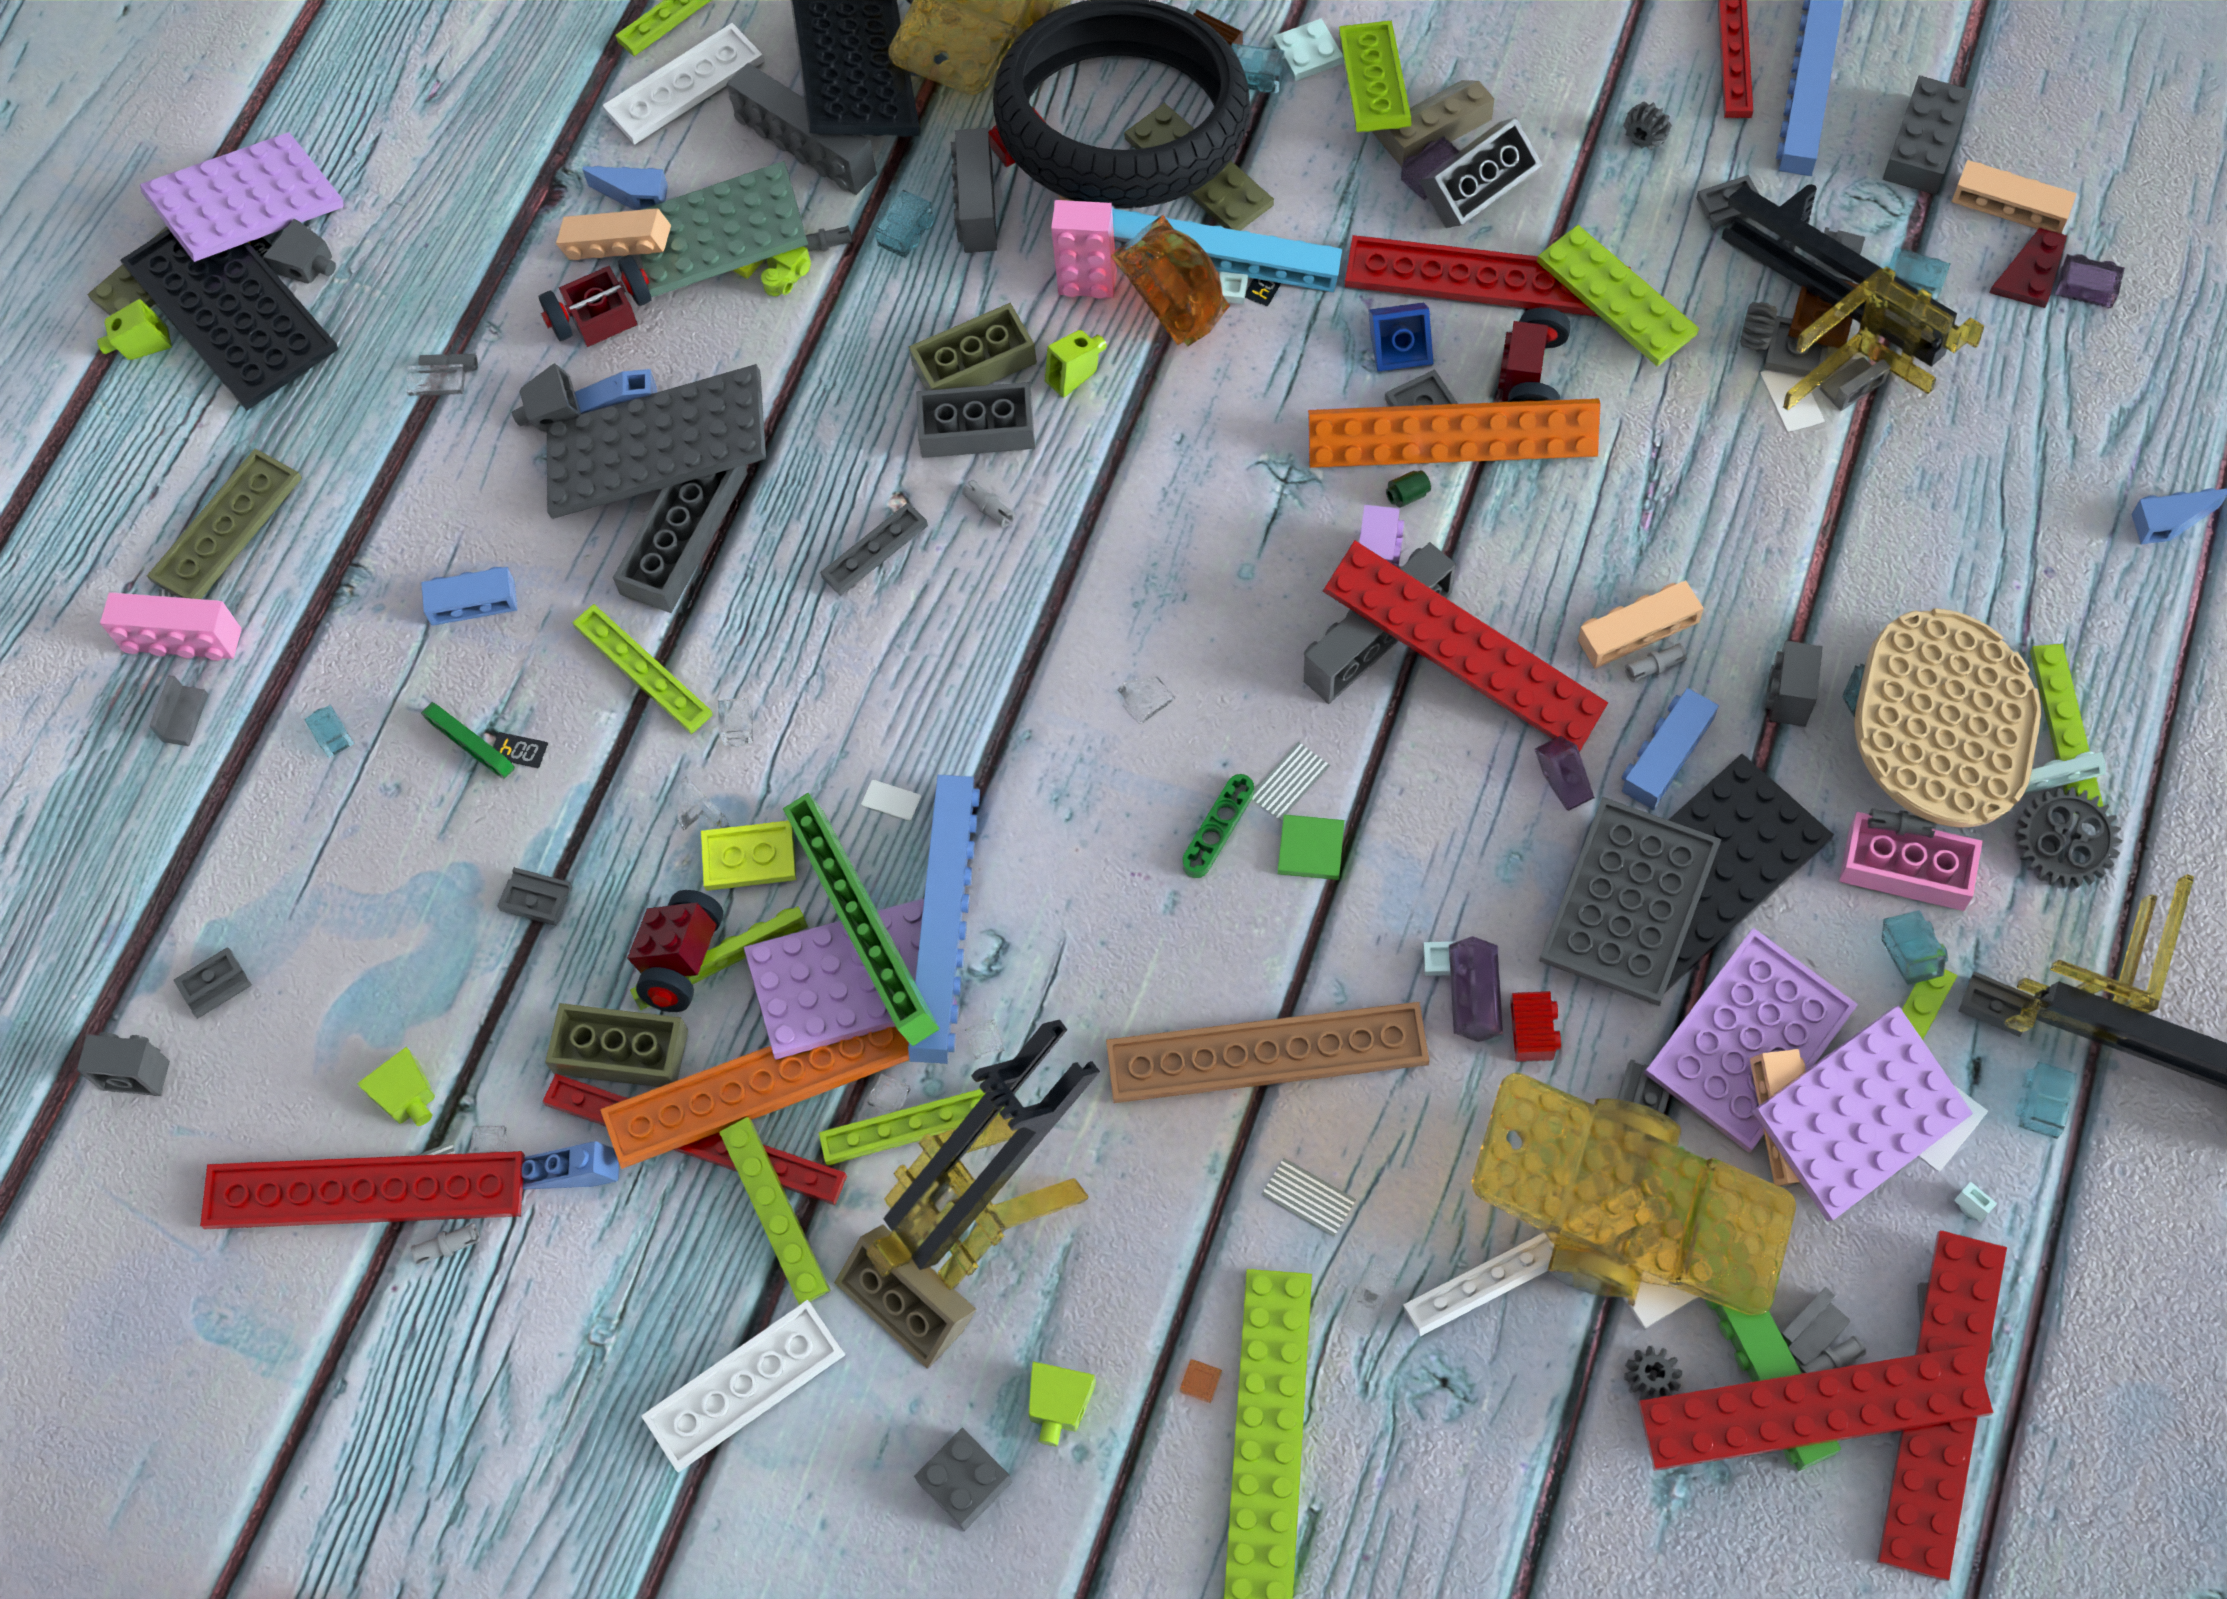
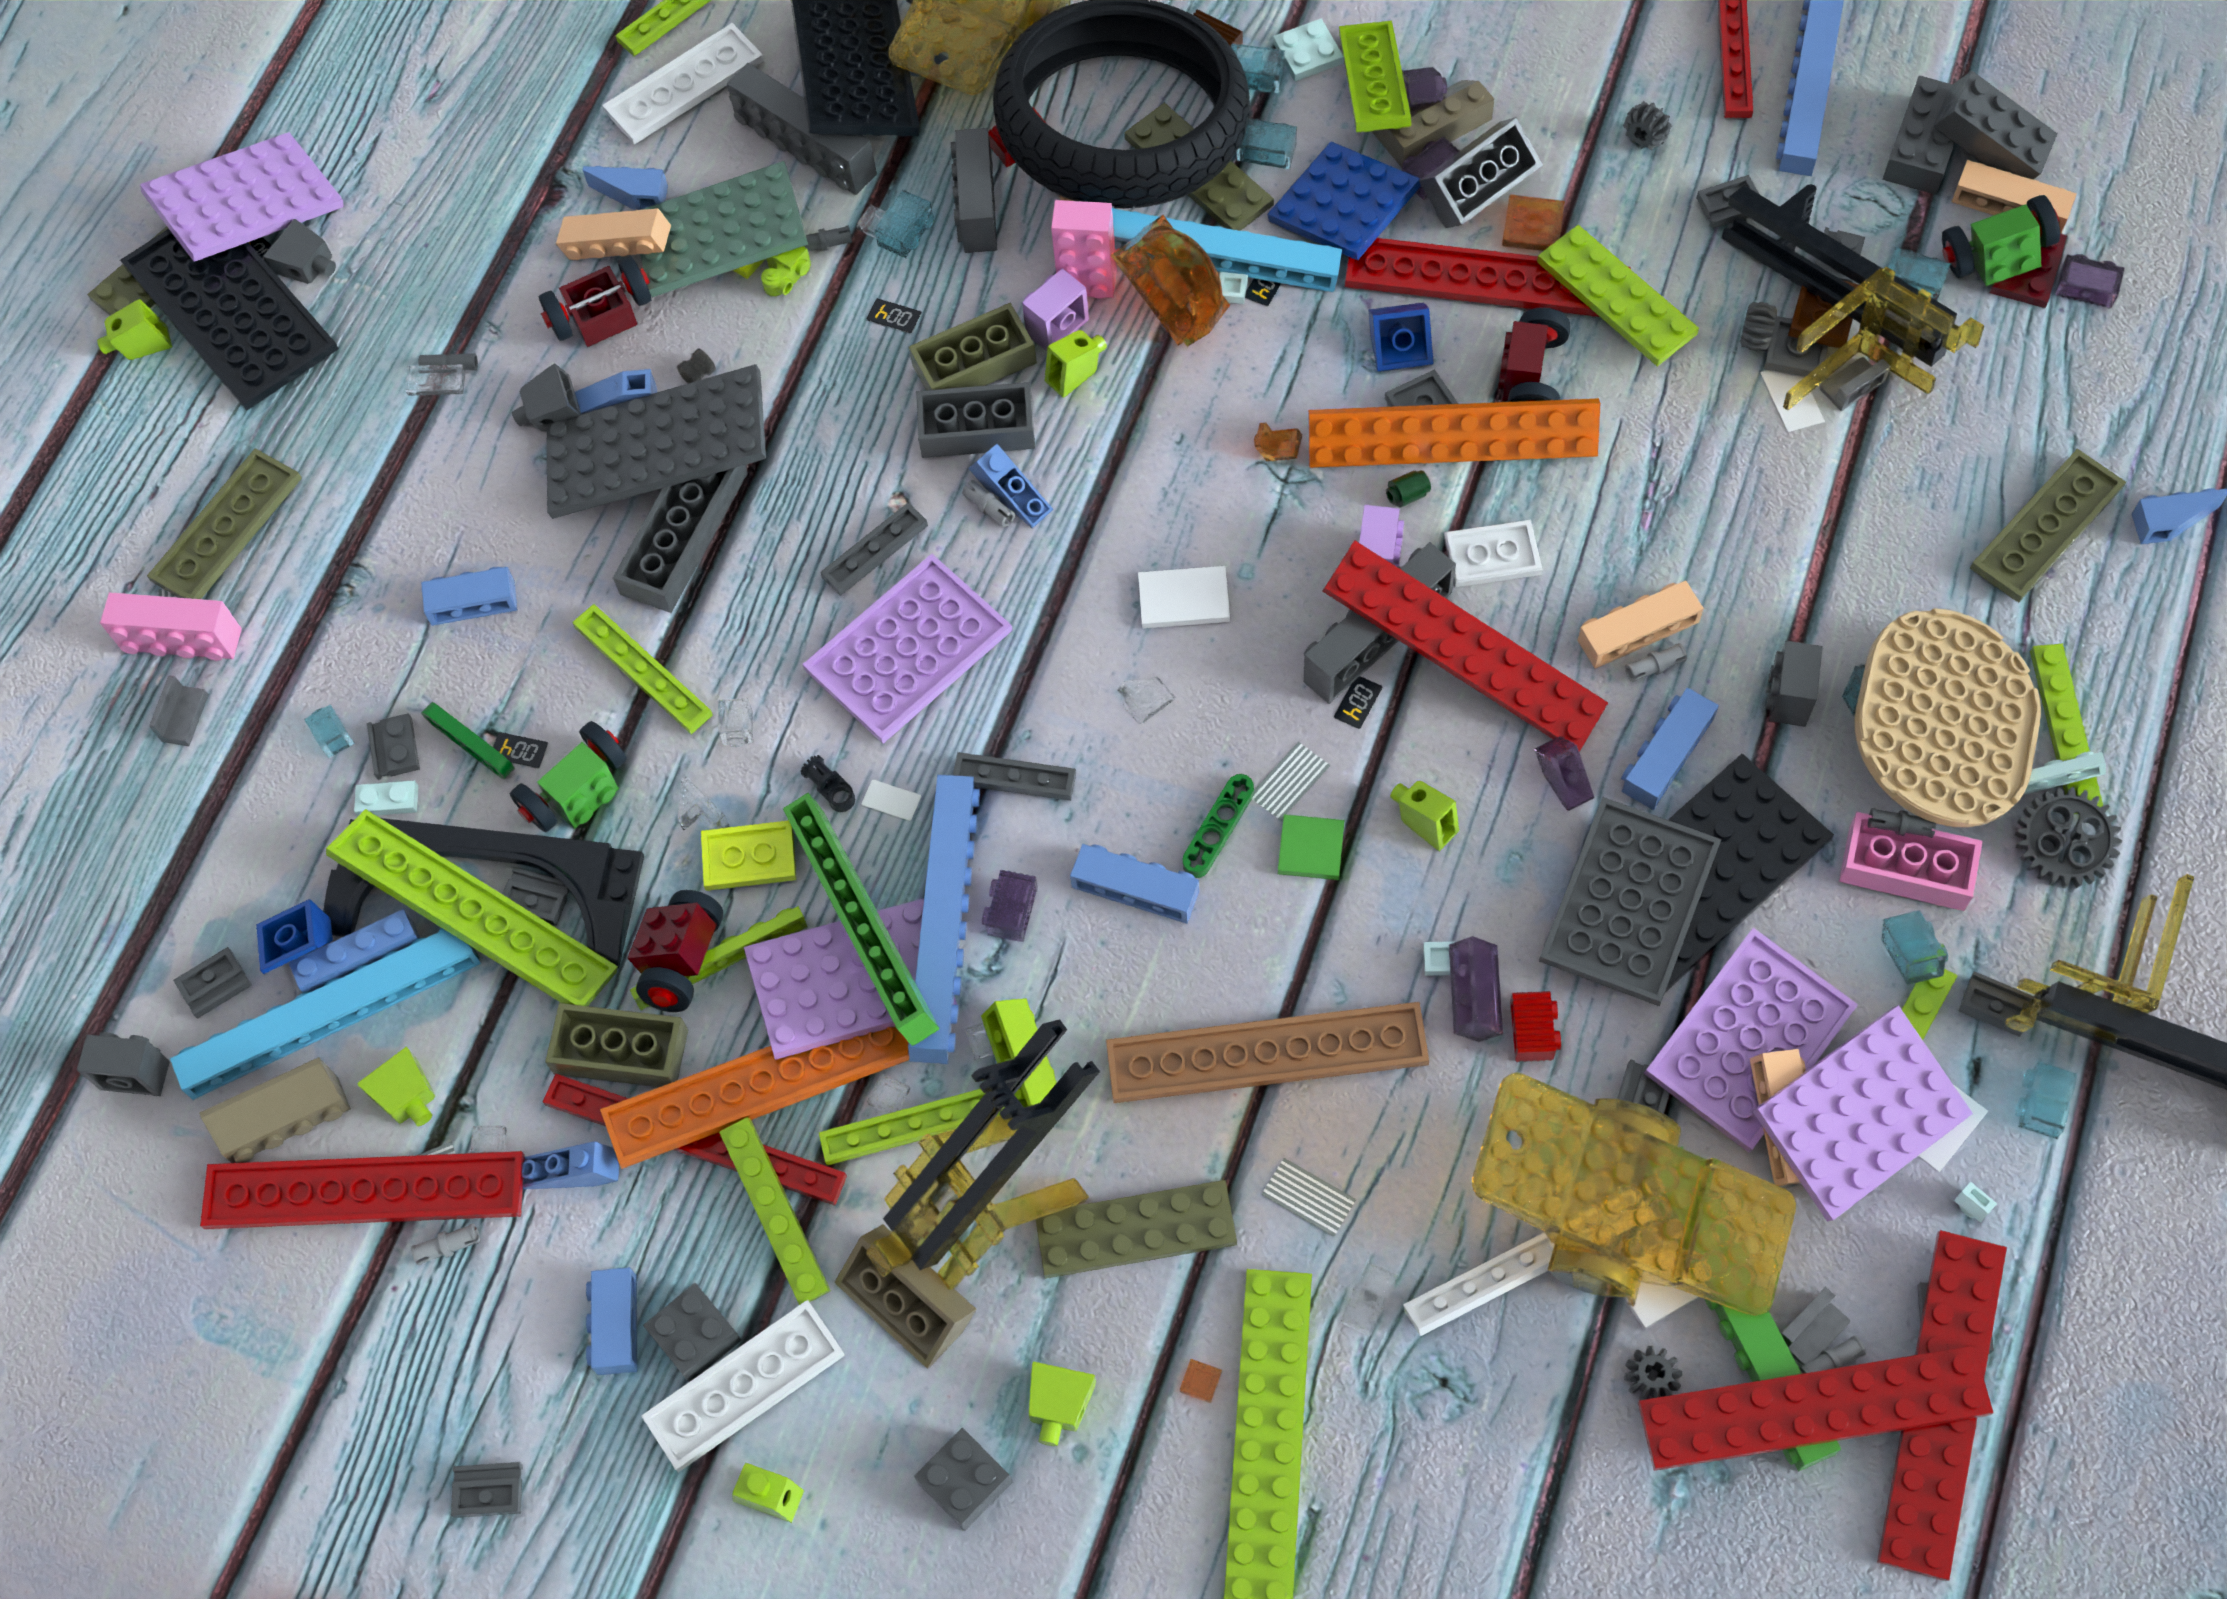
none -> medium azure brick [170,928,481,1100]
none -> dark tan slope [199,1057,351,1163]
none -> blue slope [256,899,333,974]
none -> medium blue brick [289,909,420,993]
none -> black piece [323,818,644,968]
none -> lime plate [326,809,618,1006]
none -> light aqua plate [354,780,418,817]
none -> dark grey plate [367,713,420,780]
none -> dark grey plate [451,1462,523,1518]
none -> bright green brick [509,721,627,832]
none -> medium blue brick [586,1267,637,1375]
none -> dark grey brick [643,1283,741,1382]
none -> clear smoke wheel [676,348,716,383]
none -> lime torso [732,1463,804,1523]
none -> black connector [800,755,855,812]
none -> lavender plate [802,554,1013,744]
none -> clear tile [856,204,895,240]
none -> black sticker [866,298,922,333]
none -> dark grey plate [953,752,1076,801]
none -> medium blue slope [968,444,1054,528]
none -> lime brick [981,998,1057,1107]
none -> clear purple brick [982,870,1038,942]
none -> lavender brick [1022,268,1089,351]
none -> olive plate [1034,1180,1237,1279]
none -> medium blue brick [1070,844,1199,924]
none -> white tile [1138,566,1230,629]
none -> clear light blue brick [1237,118,1297,169]
none -> clear orange bracket [1254,422,1303,462]
none -> blue plate [1267,141,1421,260]
none -> black sticker [1334,676,1383,729]
none -> lime torso [1390,781,1459,852]
none -> clear purple brick [1402,67,1447,106]
none -> white tile [1444,520,1543,588]
none -> clear orange plate [1502,194,1565,251]
none -> dark grey brick [1933,71,2058,179]
none -> bright green brick [1942,195,2060,286]
none -> olive plate [1970,449,2126,603]

